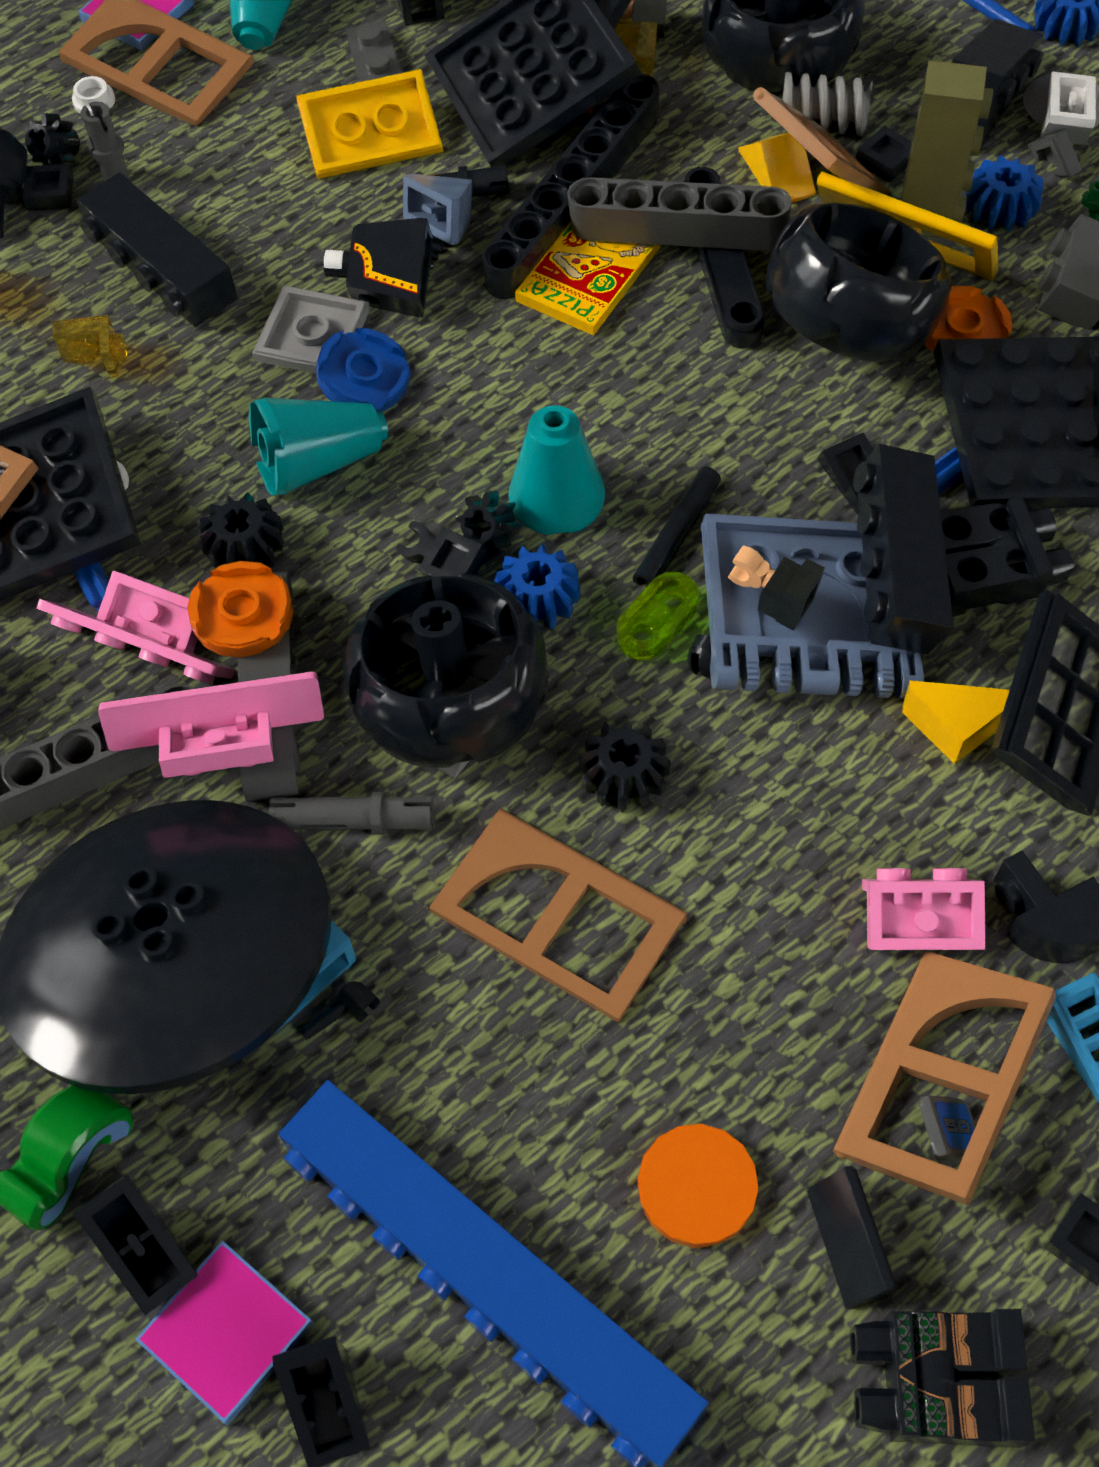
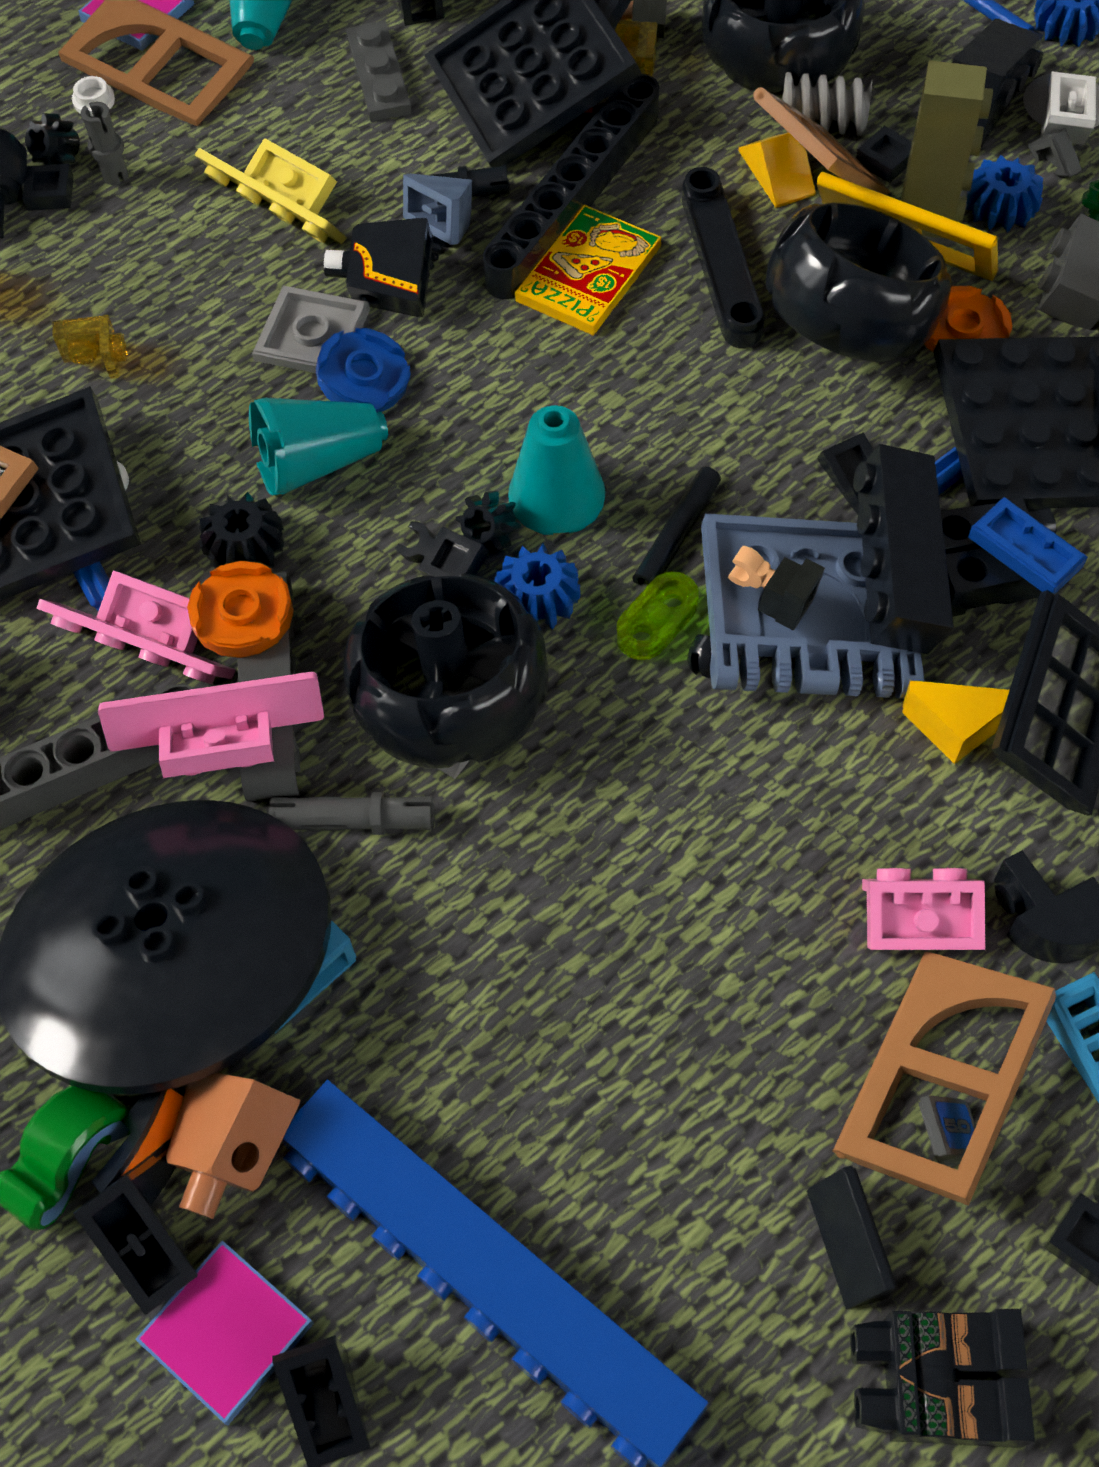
black brick [76,172,238,328] -> none
yellow tile [296,69,443,179] -> none
black hand [299,981,380,1040] -> none
medium nougat window [429,808,688,1023] -> none
dark grey beam [568,177,792,251] -> none
black gear [579,718,671,813] -> none
orange tile [637,1124,759,1248] -> none
none -> slope [92,1086,186,1204]
none -> nougat torso [166,1073,301,1219]
none -> light yellow bracket [194,138,347,244]
none -> blue plate [968,497,1087,595]

